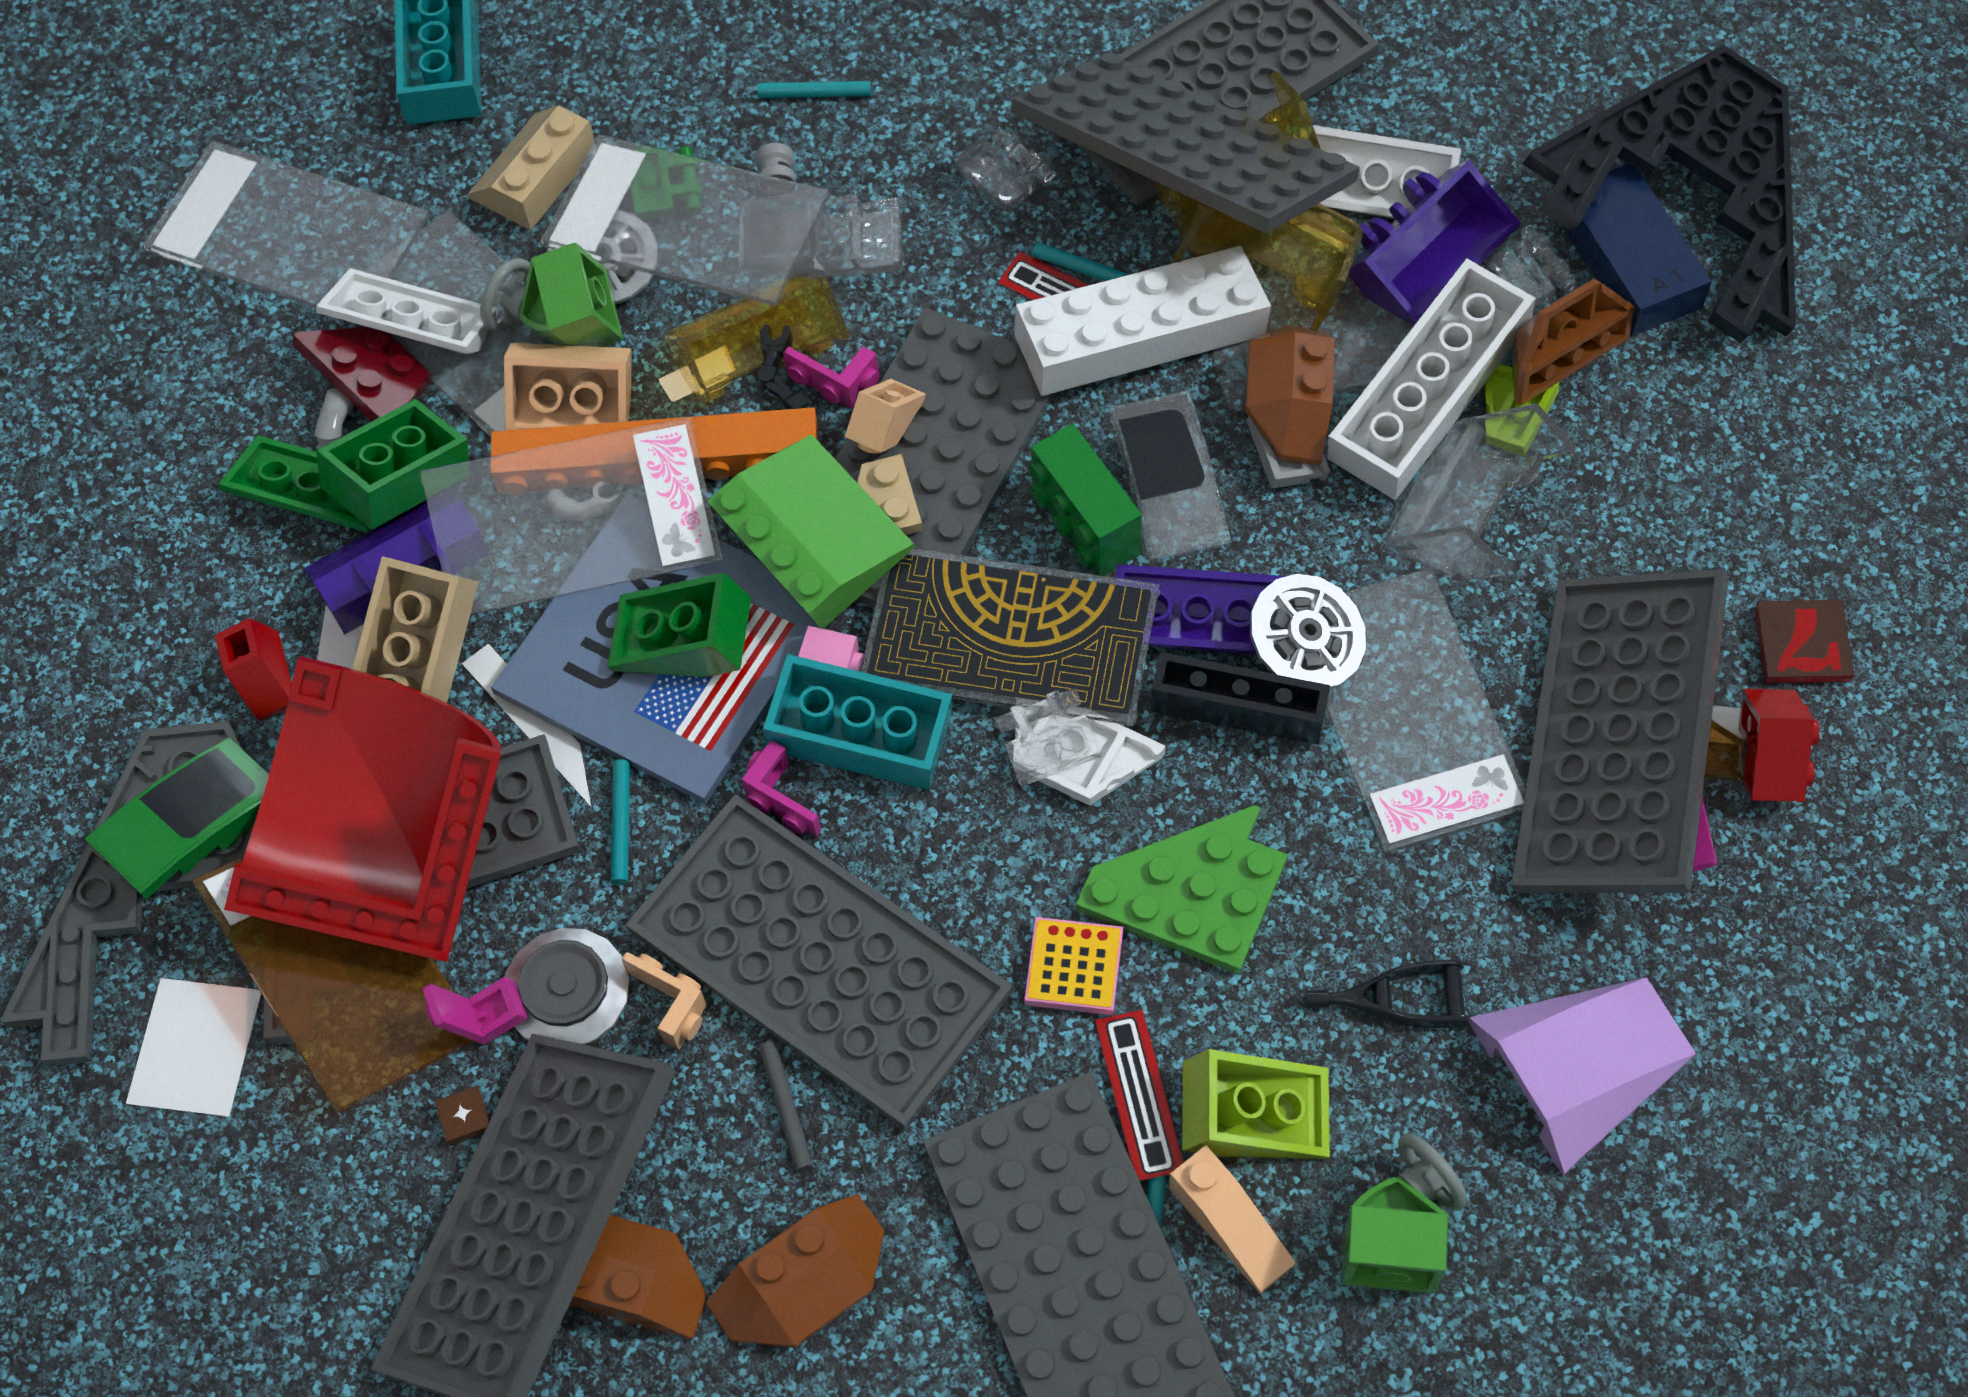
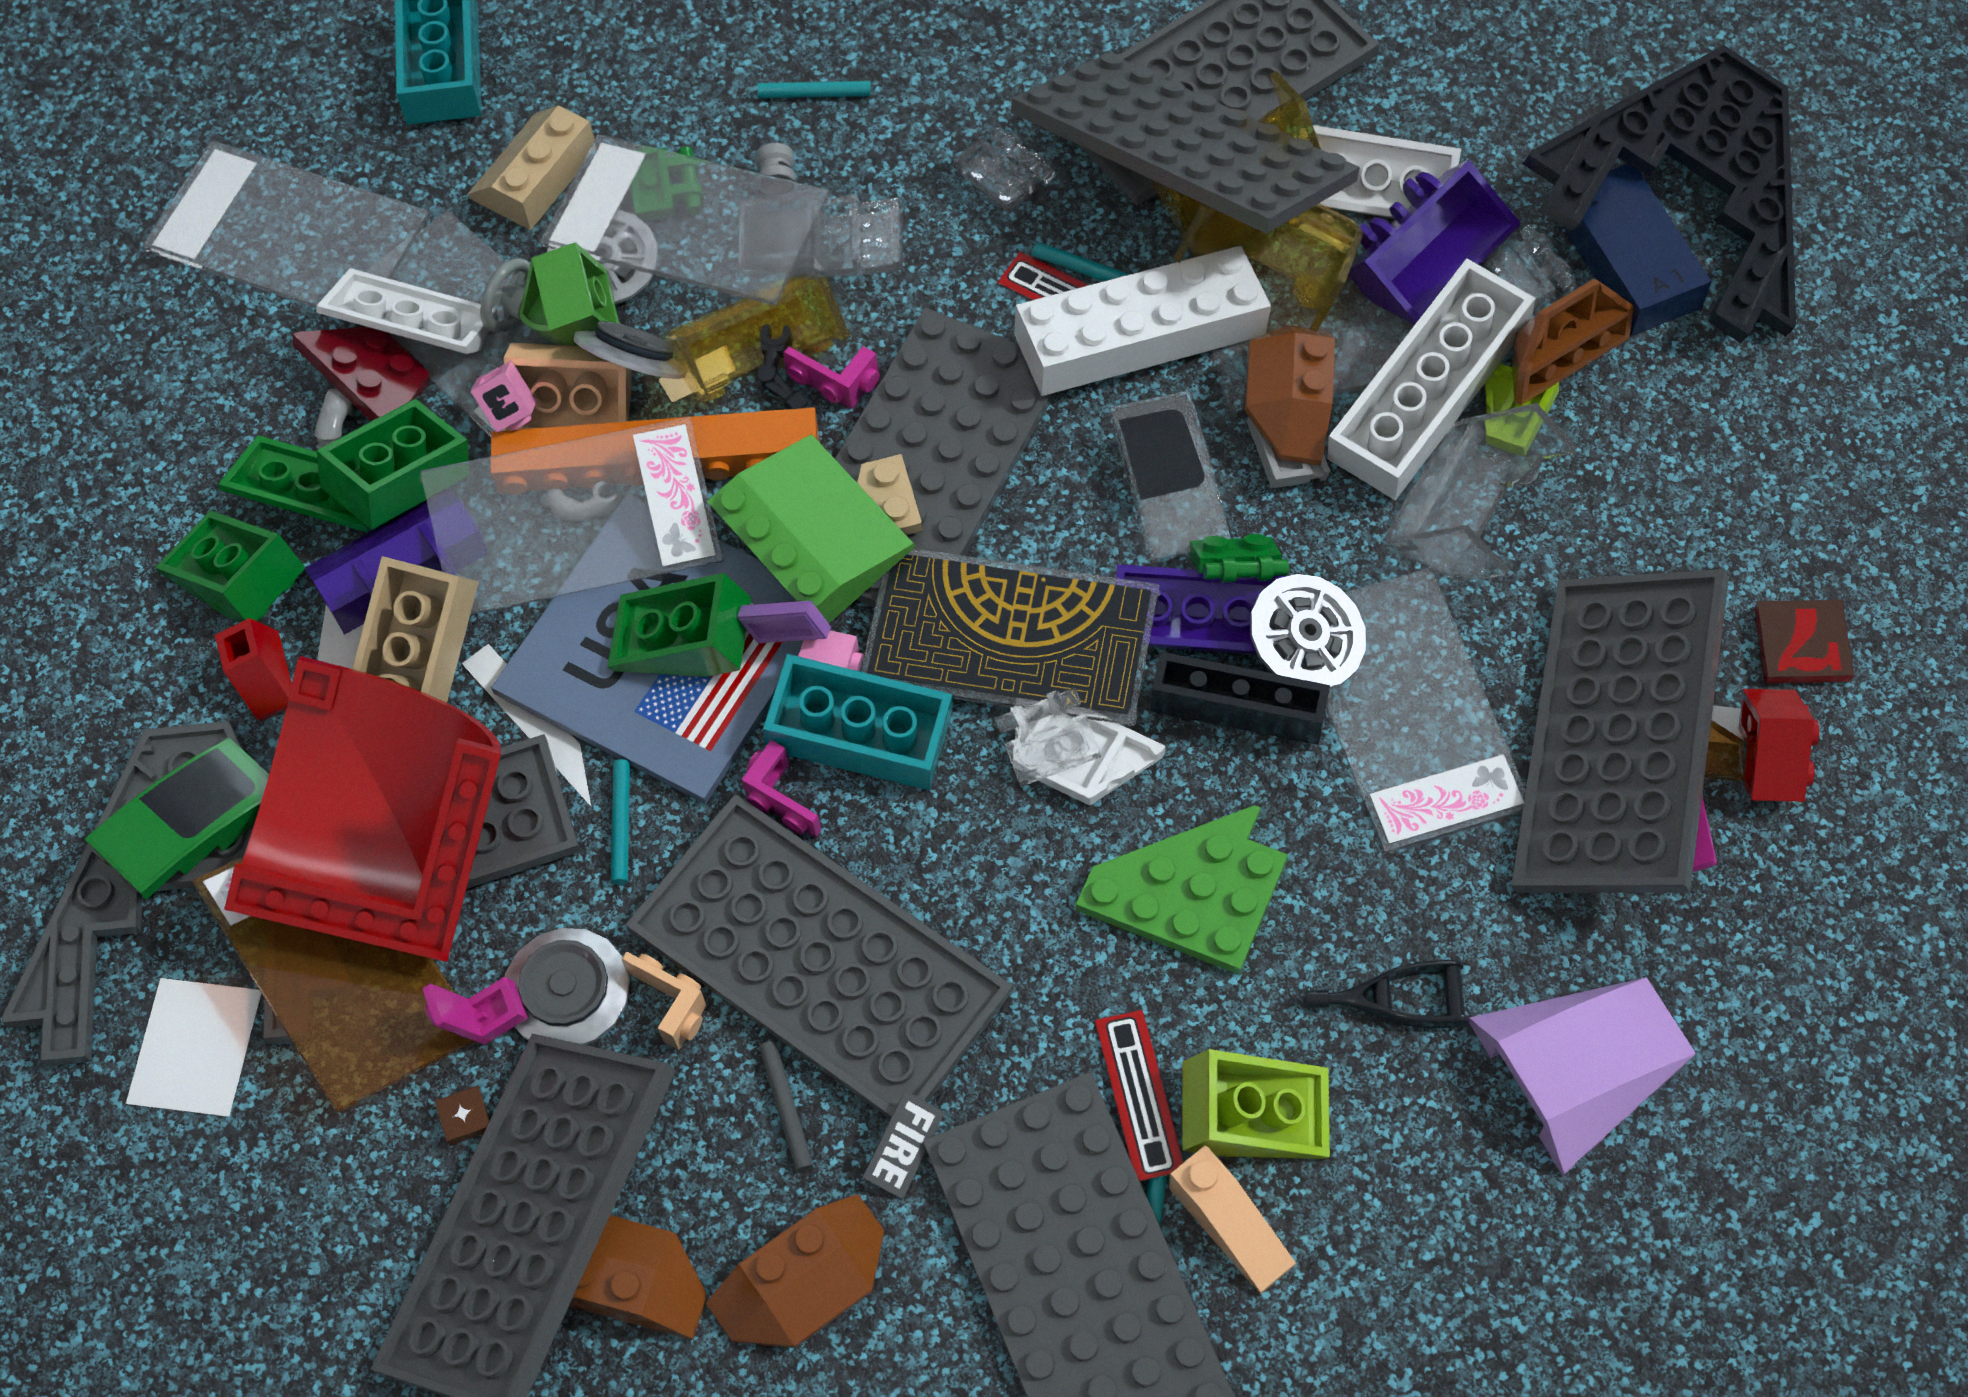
light nougat slope [845,379,926,454] -> none
yellow tile [1025,917,1123,1015] -> none
green brick [1029,423,1142,578] -> none
bright green piece [1341,1133,1467,1293] -> none
none -> green slope [155,510,306,622]
none -> bright pink brick [470,360,537,433]
none -> piece [574,321,687,379]
none -> medium lavender tile [737,600,831,643]
none -> dark grey sticker [862,1090,945,1199]
none -> green plate [1189,534,1289,583]

